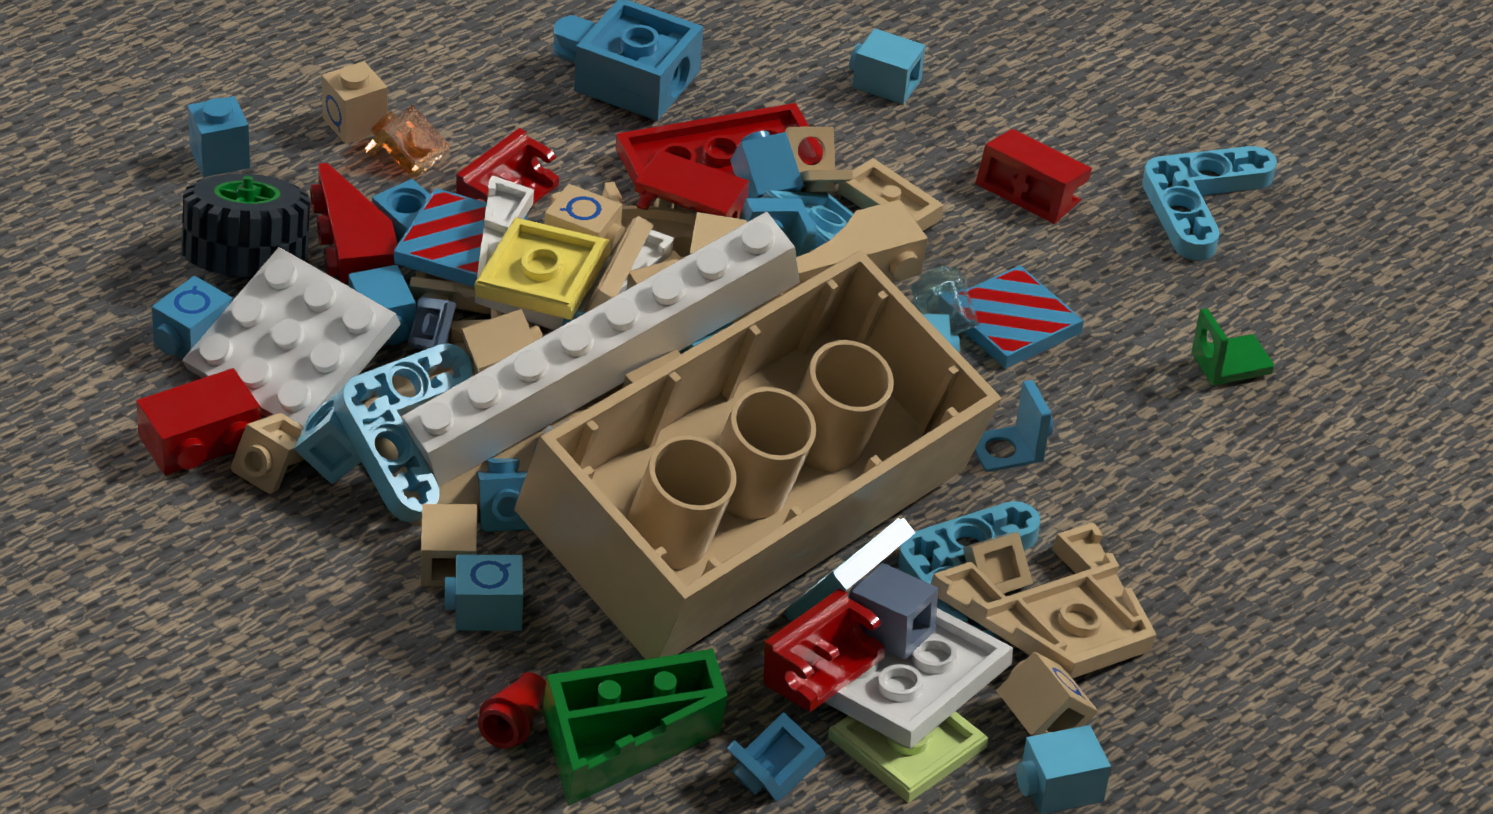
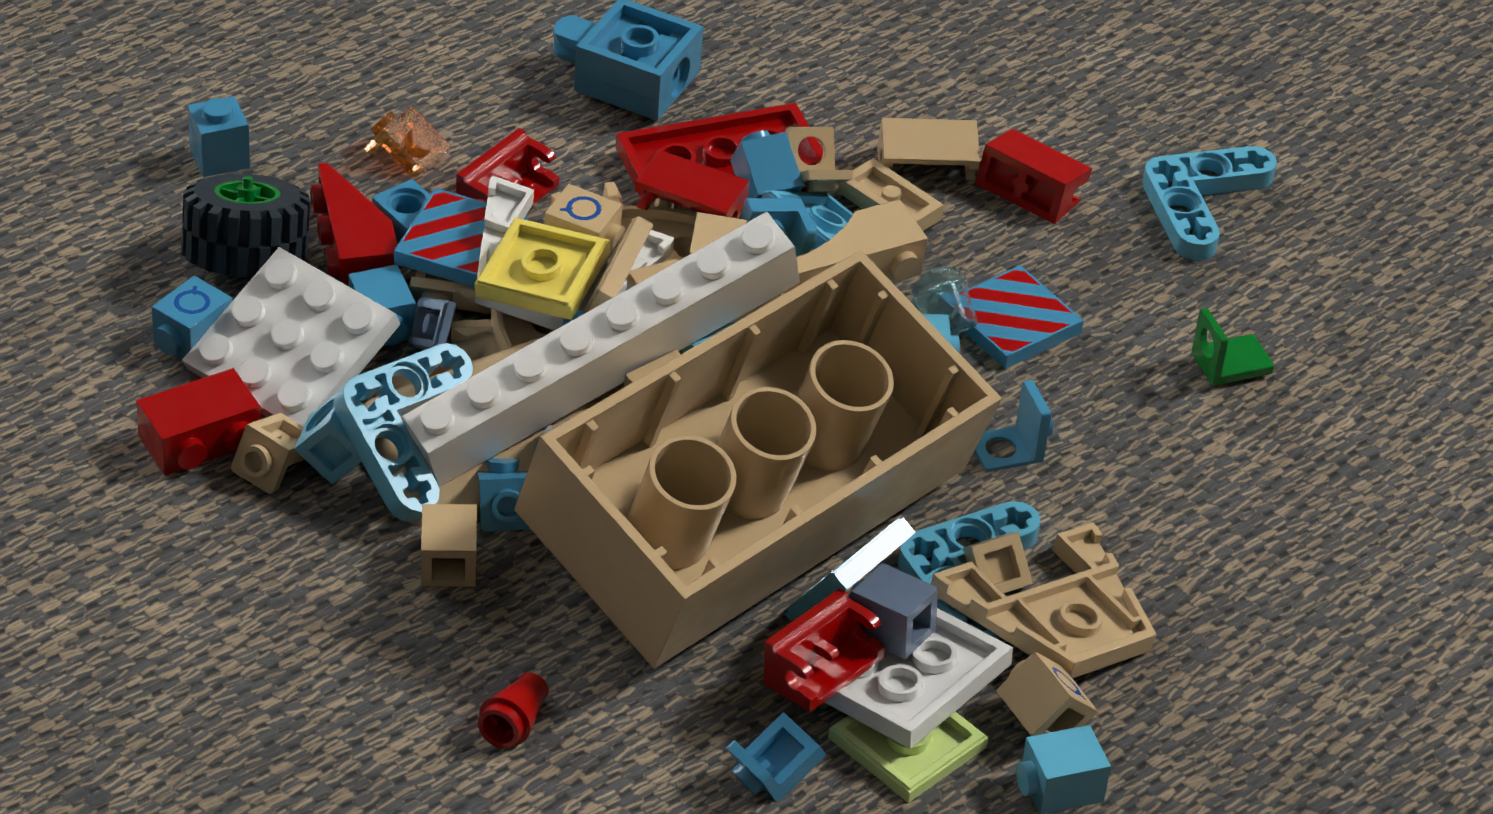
tan brick [322,61,388,144] -> none
medium azure brick [445,555,523,631] -> none
tan brick [462,309,543,375] -> none
green wedge [542,649,728,806] -> none
medium azure brick [849,28,926,105] -> none
none -> tan hinge [877,118,980,180]

